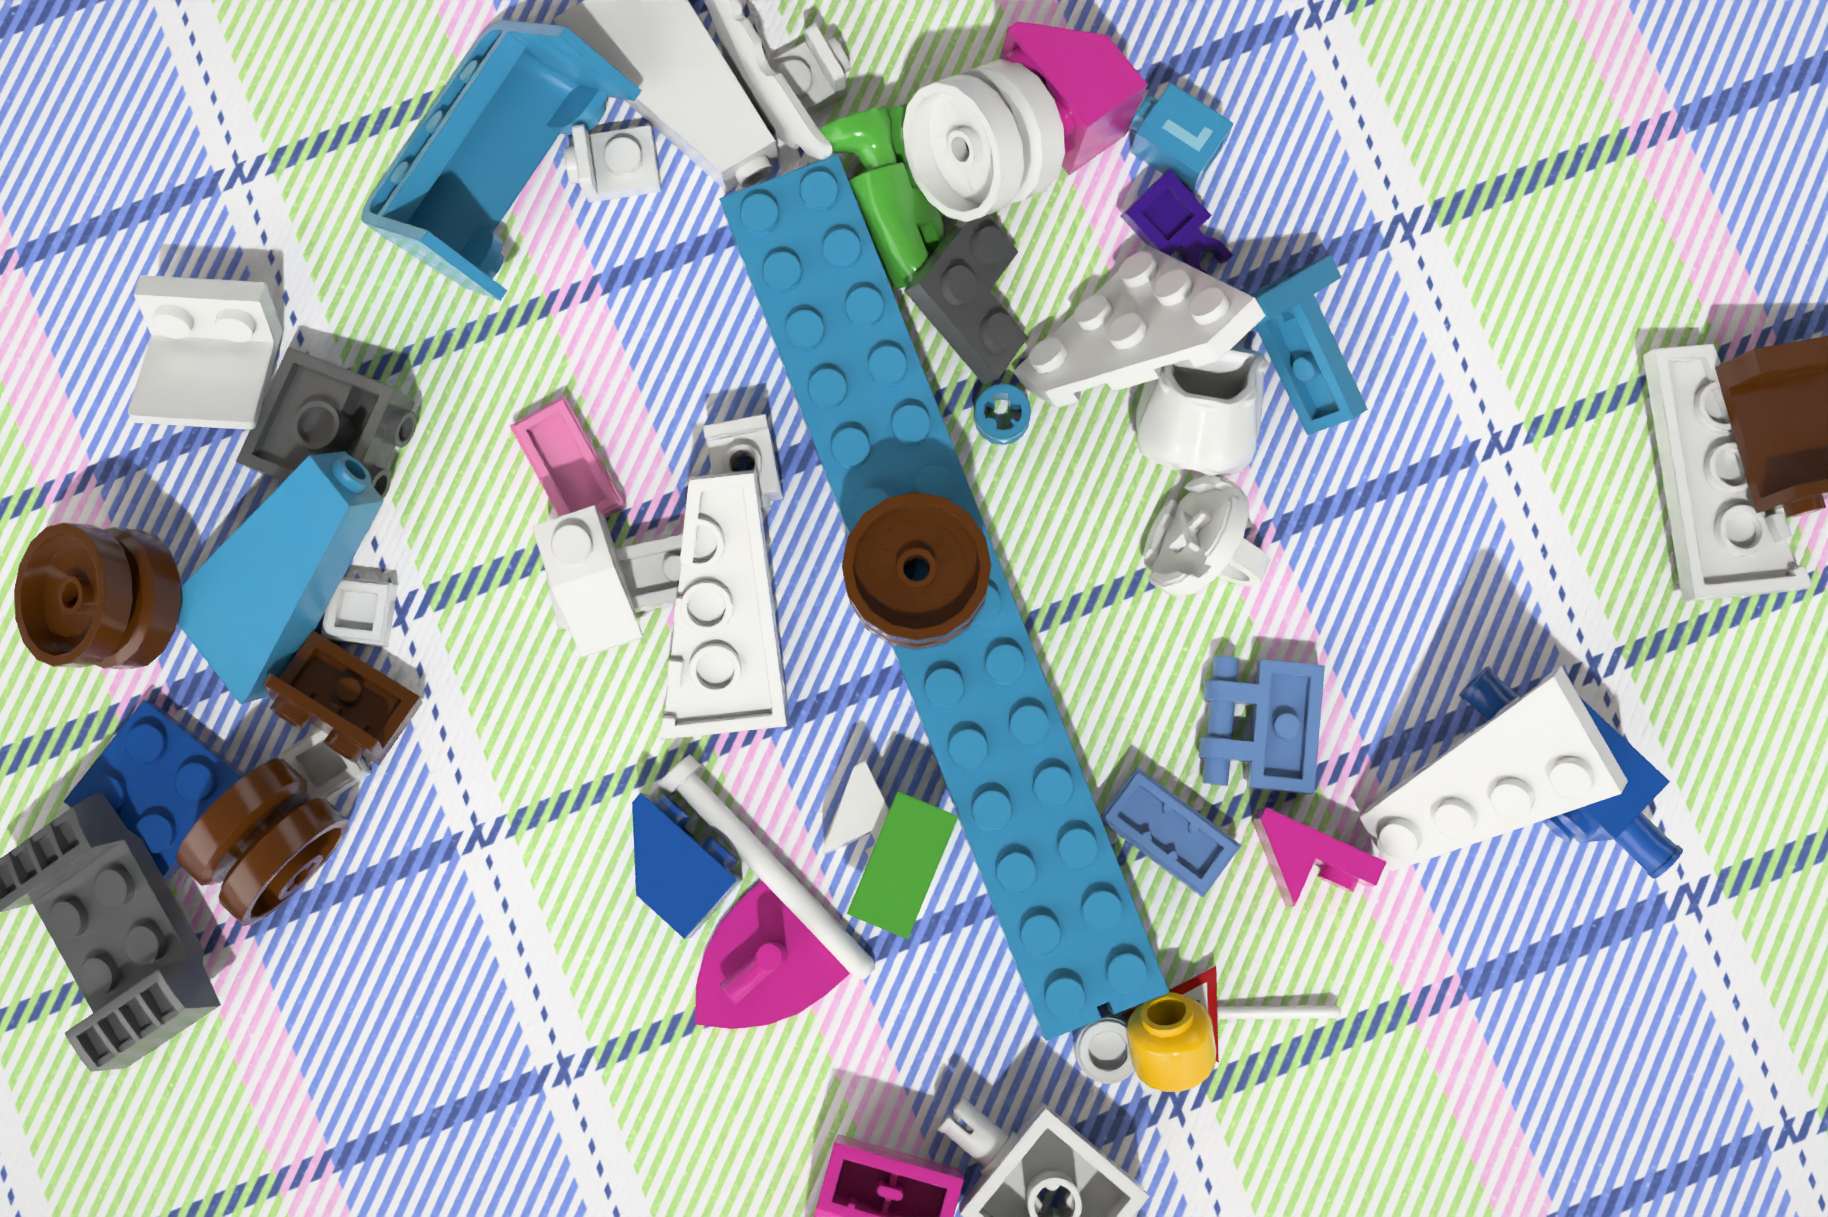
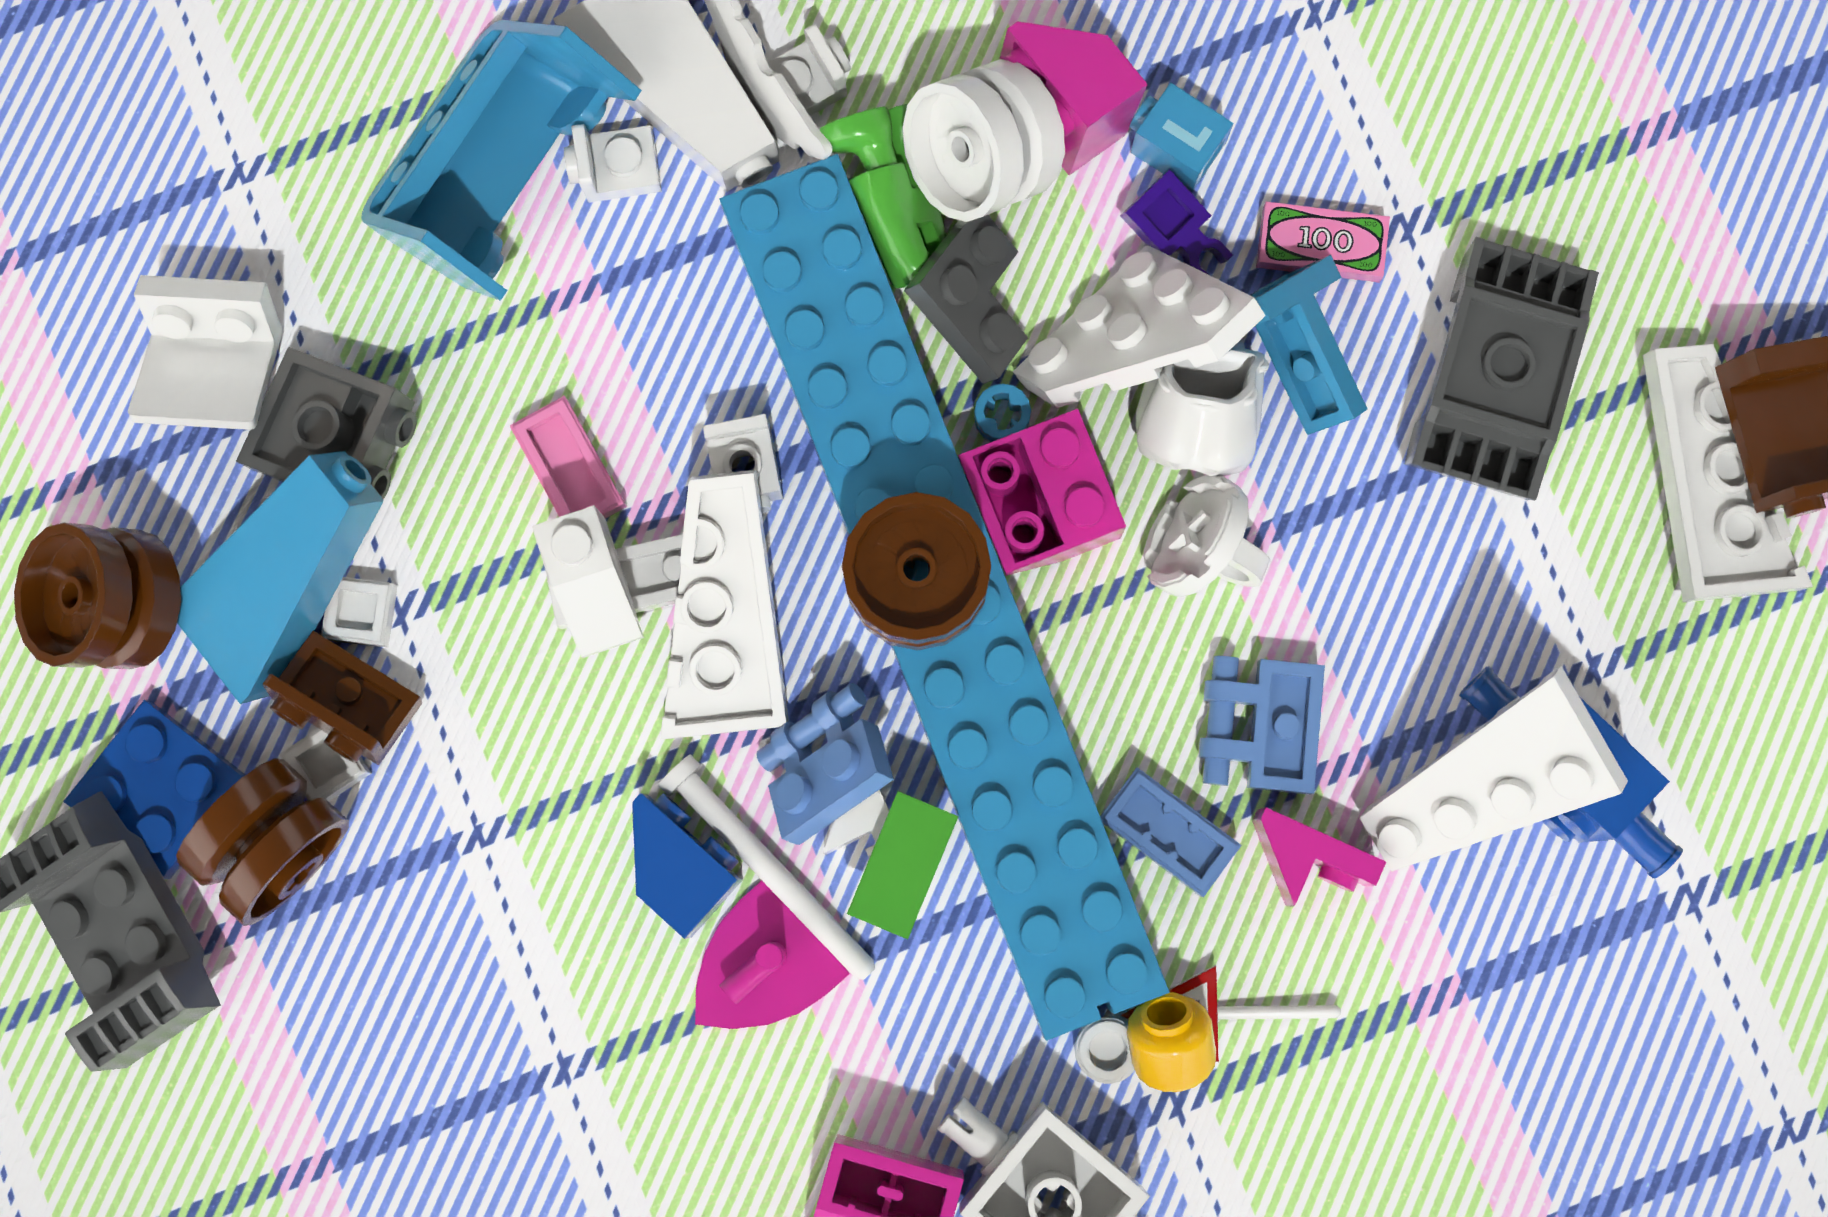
none -> medium blue plate [756,683,894,845]
none -> dark pink slope [958,408,1126,575]
none -> bright pink tile [1256,201,1390,283]
none -> dark grey plate [1404,237,1599,501]

